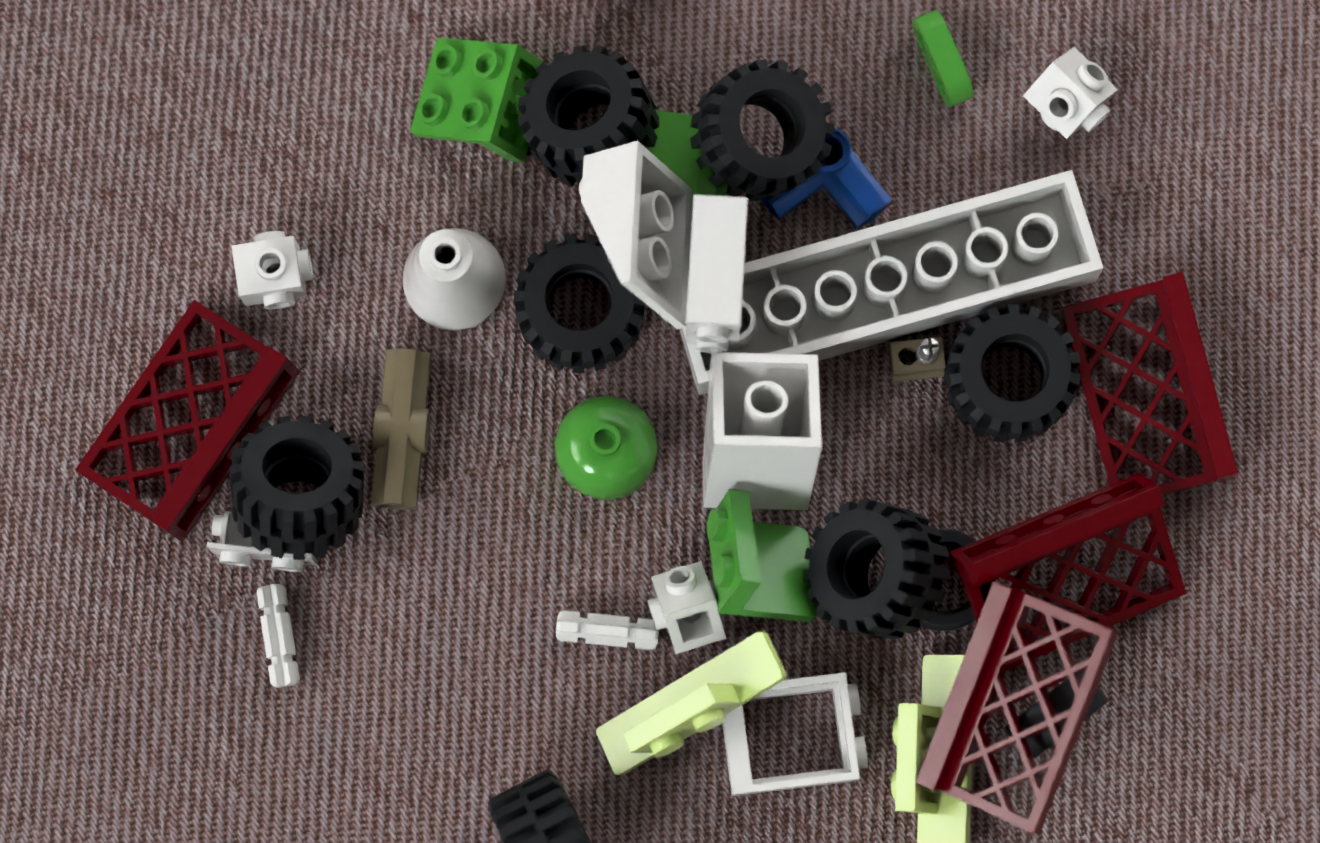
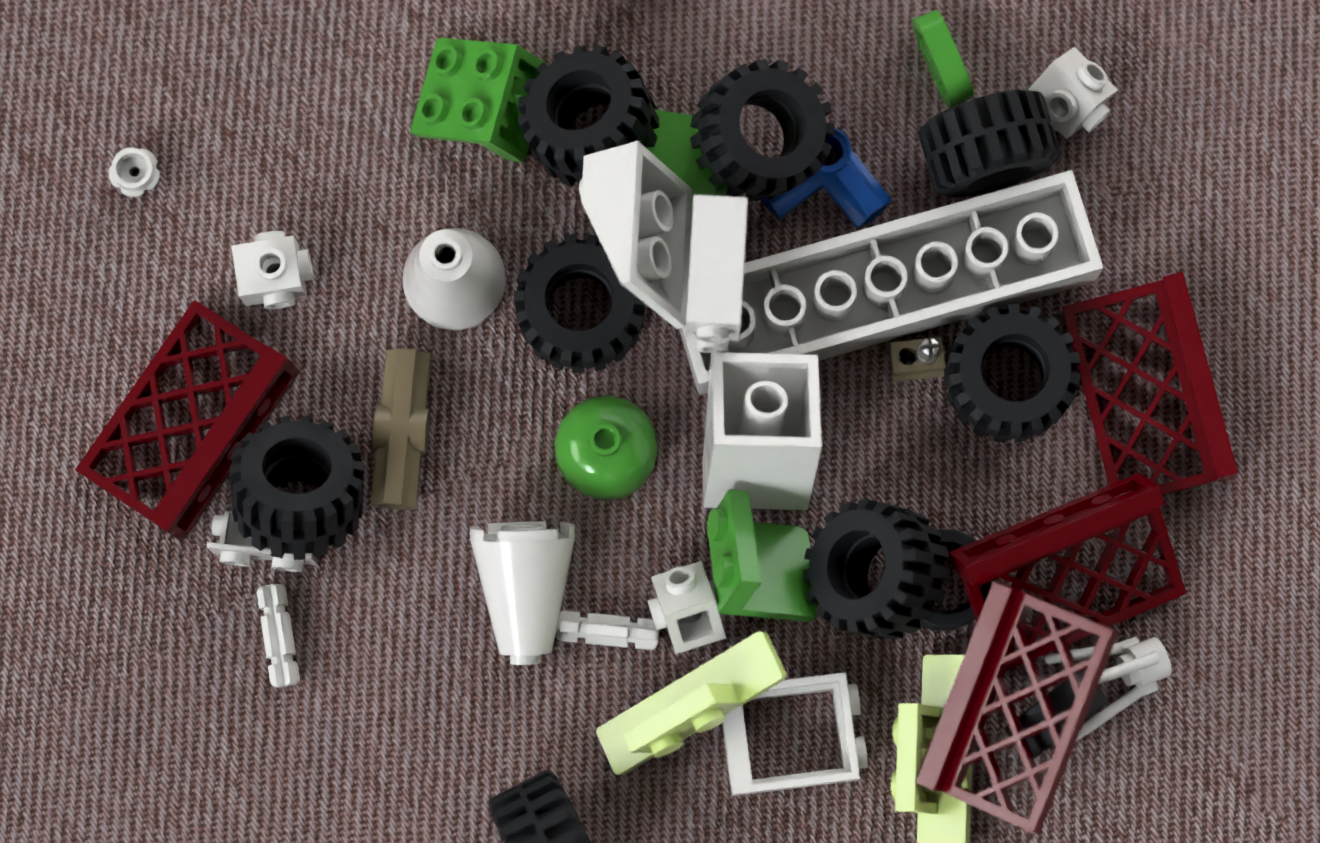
none -> white plate [109,147,160,197]
none -> white cone [470,521,576,665]
none -> black tyre [918,90,1061,197]
none -> white plant [1045,637,1172,742]

